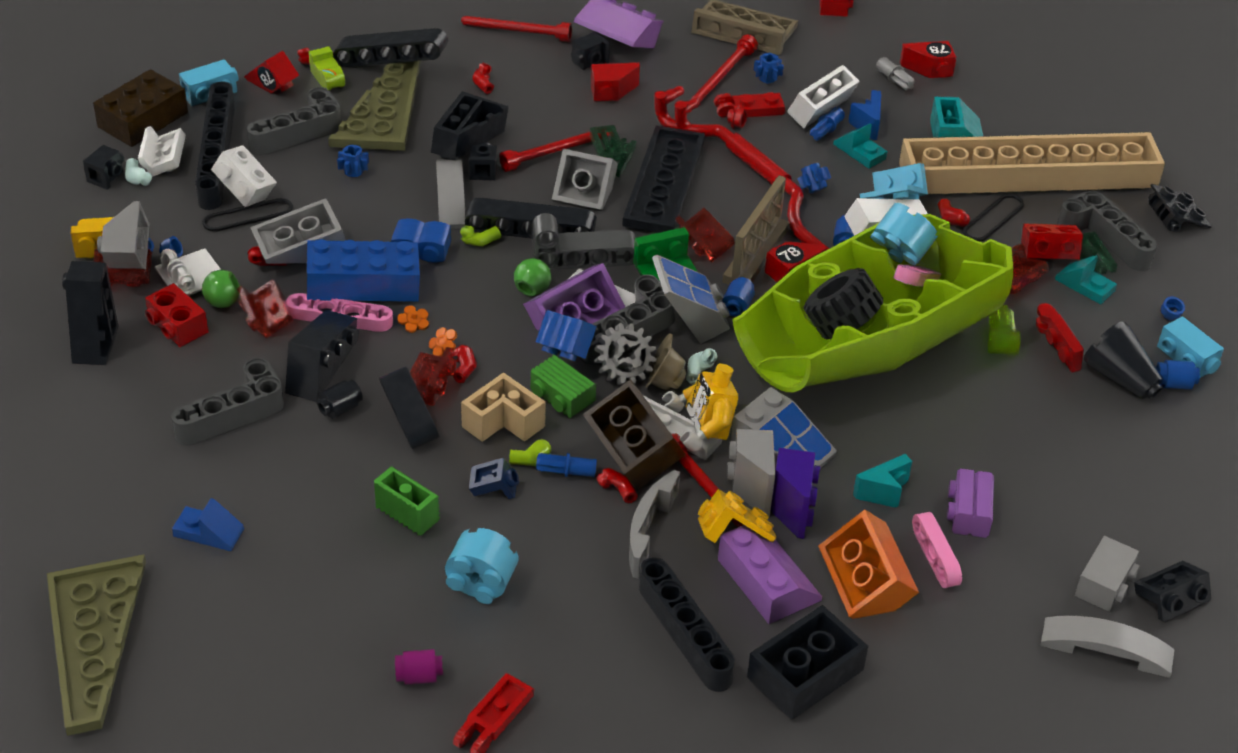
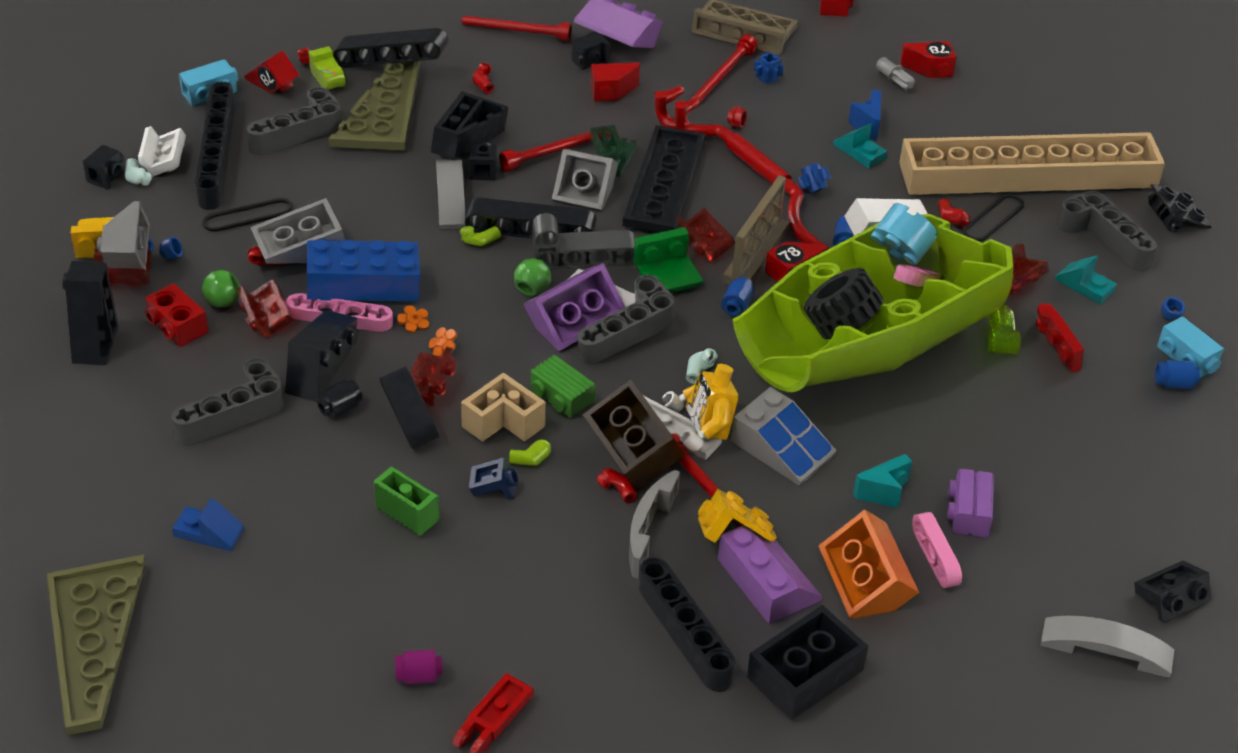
dark brown brick [93,69,188,147] -> none
white hinge [155,248,221,296] -> none
white brick [211,145,277,207] -> none
blue gear [337,145,369,177] -> none
blue brick [391,218,452,262] -> none
medium azure brick [445,528,519,604] -> none
red arm [453,345,477,383] -> none
blue brick [535,310,597,361] -> none
blue axle [536,453,597,478] -> none
light grey gear [594,323,657,386] -> none
dark tan piece [645,333,686,390] -> none
light grey slope [652,255,730,344] -> none
red hinge [714,92,785,118] -> none
light grey slope [727,429,775,516] -> none
dark purple slope [770,448,820,539] -> none
white brick [787,65,860,128] -> none
blue axle [810,107,845,140] -> none
medium azure bracket [859,163,928,199] -> none
teal slope [930,97,983,138] -> none
red brick [1020,223,1083,260] -> none
light grey brick [1074,536,1140,612] -> none
clear green tile [1080,232,1118,274] -> none
black cone [1083,321,1163,399] -> none

